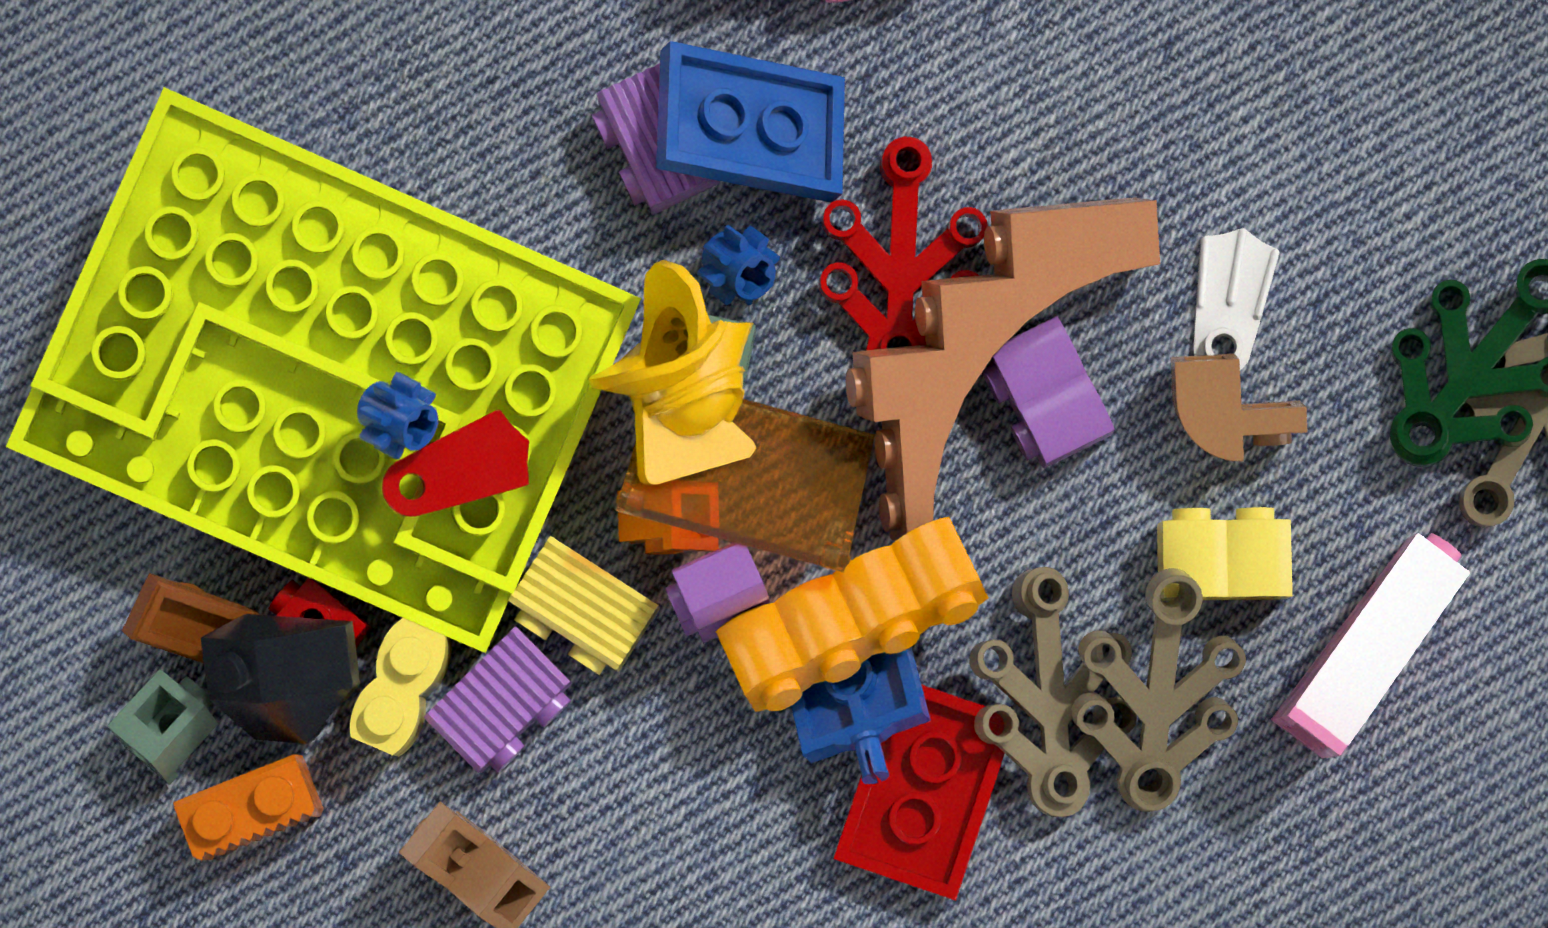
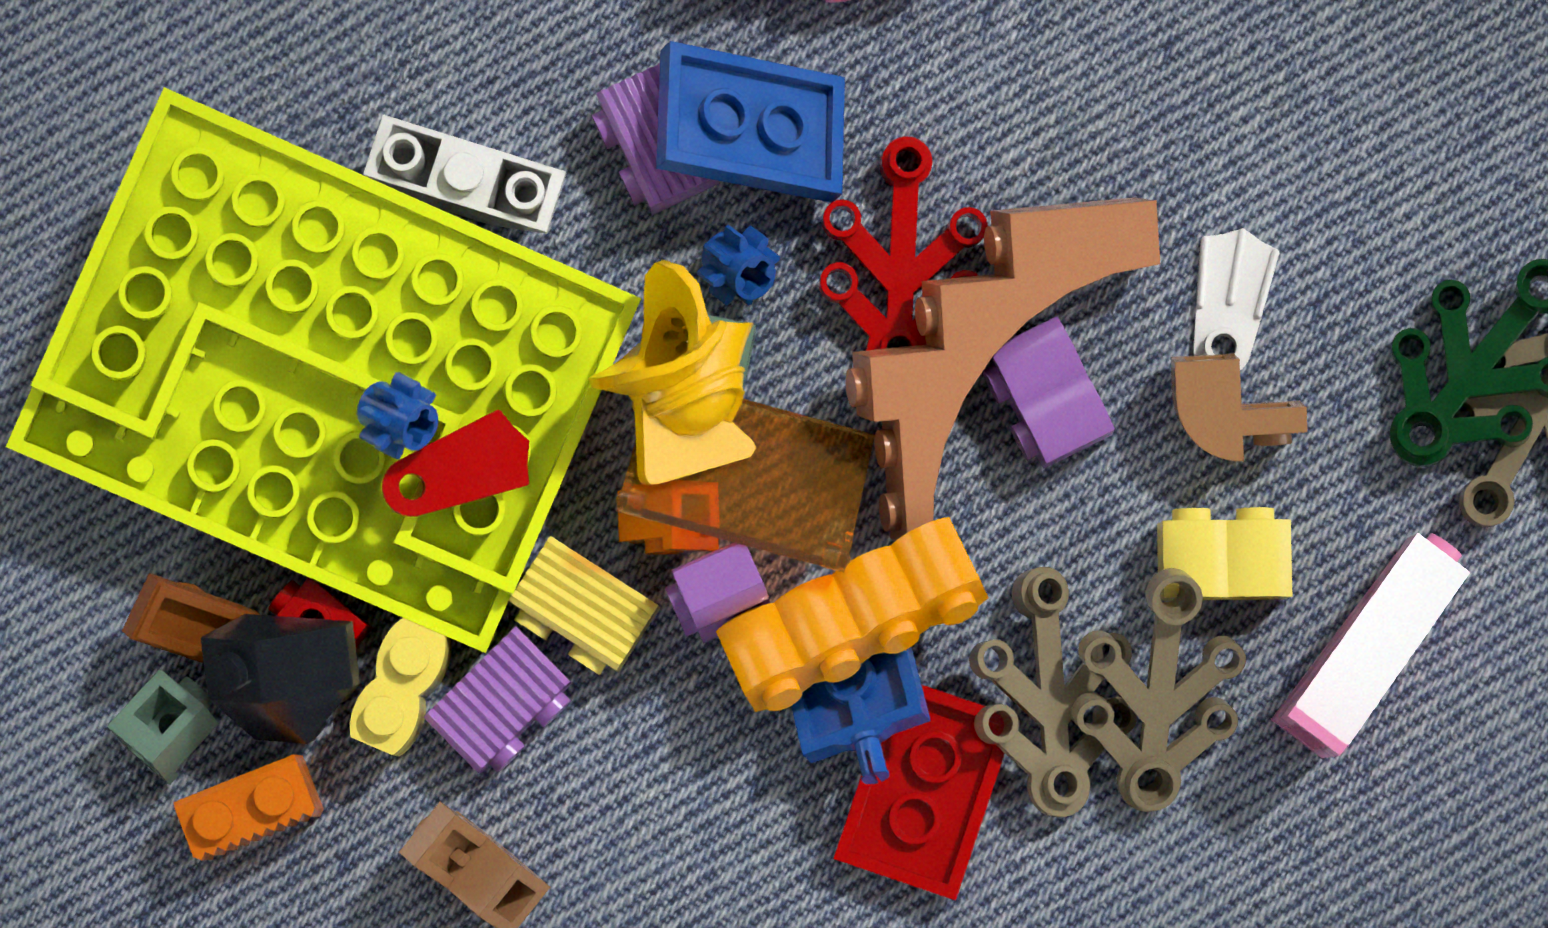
none -> white slope [363,115,567,234]

